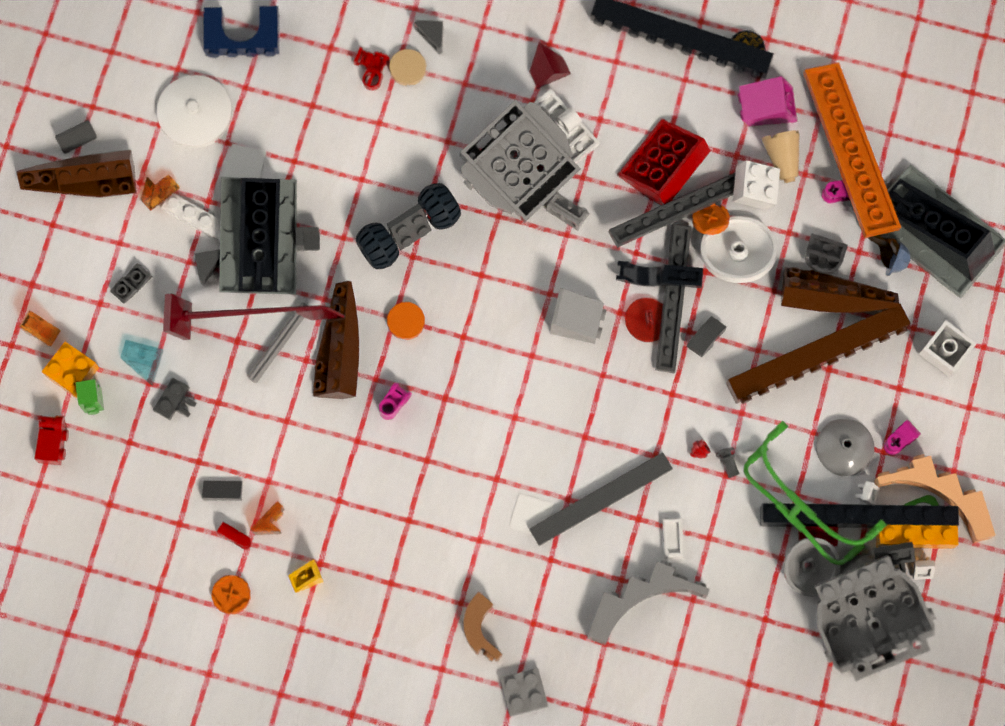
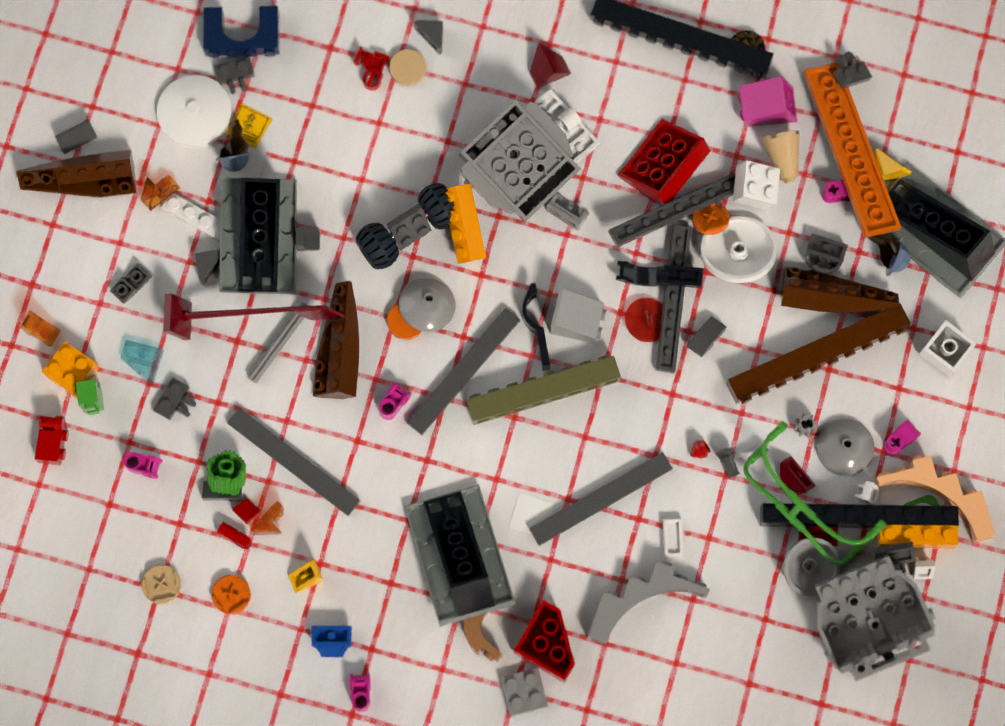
none -> dark pink piece [123,452,163,479]
none -> tan tile [142,565,181,604]
none -> bright green brick [206,450,246,495]
none -> dark grey hinge [214,57,255,94]
none -> piece [215,119,250,172]
none -> yellow sticker [225,104,273,148]
none -> dark grey tile [227,408,360,517]
none -> red slope [232,498,260,525]
none -> blue slope [311,626,352,657]
none -> dark pink piece [350,673,371,712]
none -> light grey dish [399,278,456,332]
none -> piece [404,484,515,627]
none -> dark grey tile [407,308,520,436]
none -> light orange brick [445,184,486,264]
none -> olive brick [467,355,621,425]
none -> red brick [513,599,575,683]
none -> black piece [522,283,550,371]
none -> dark red slope [780,456,816,494]
none -> light grey gear [794,413,818,438]
none -> dark grey hinge [833,52,872,89]
none -> yellow slope [875,148,912,181]

